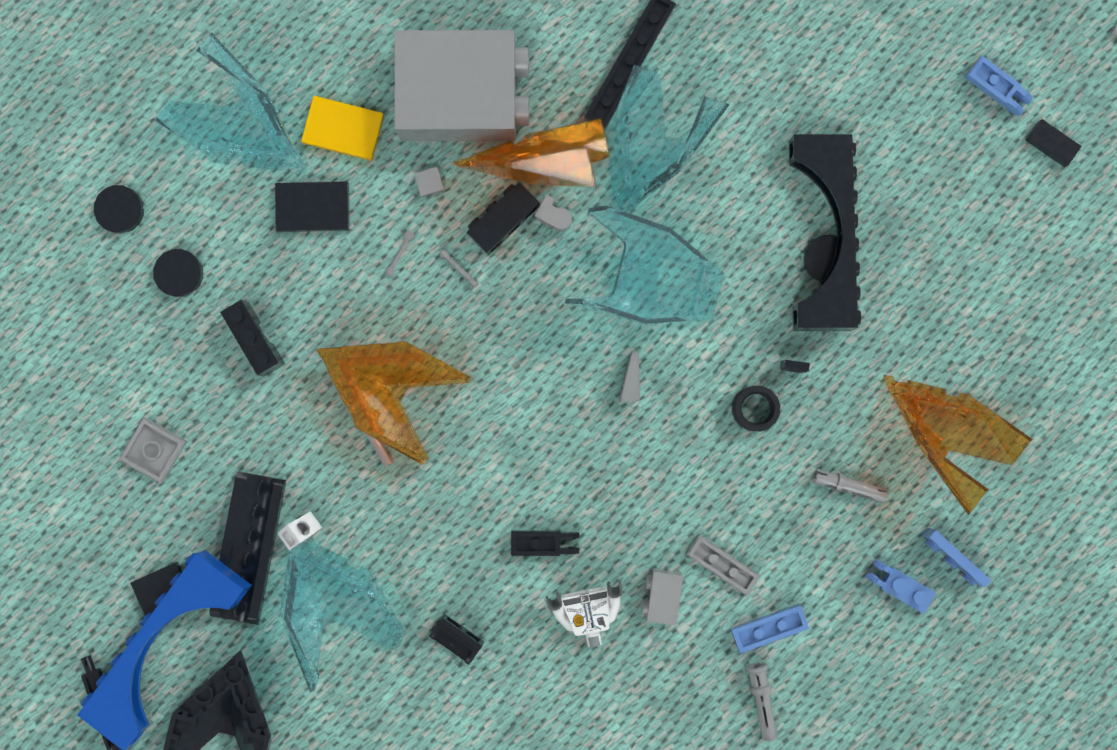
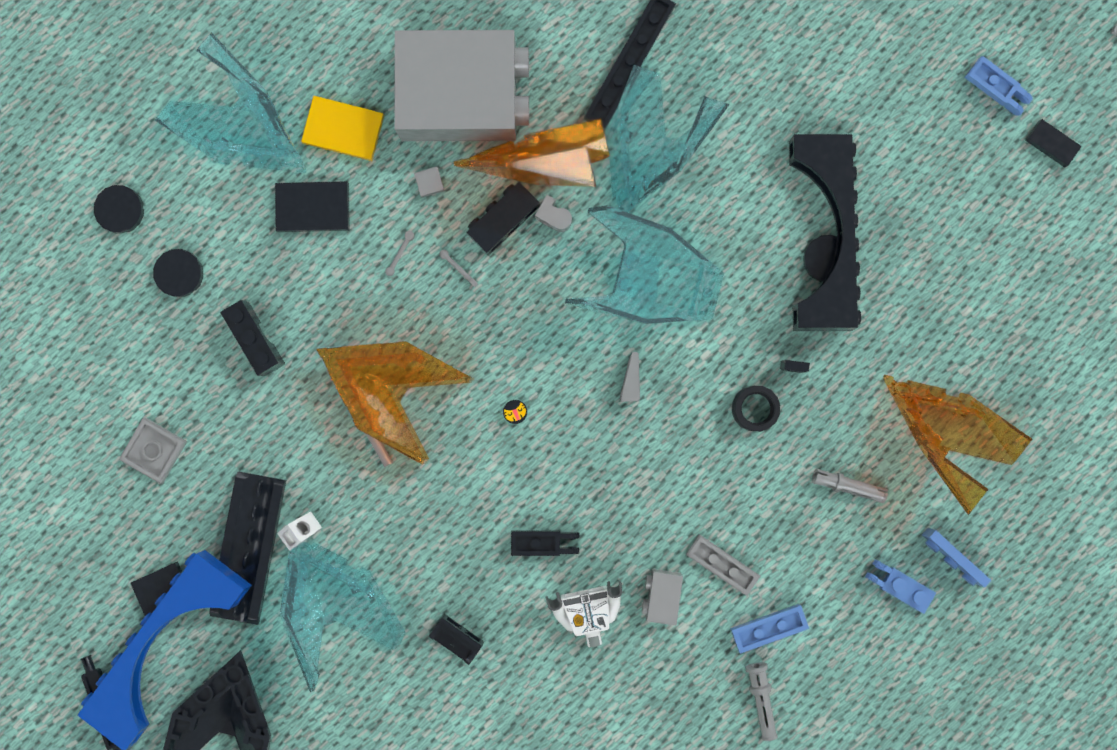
none -> tile [503,400,528,424]

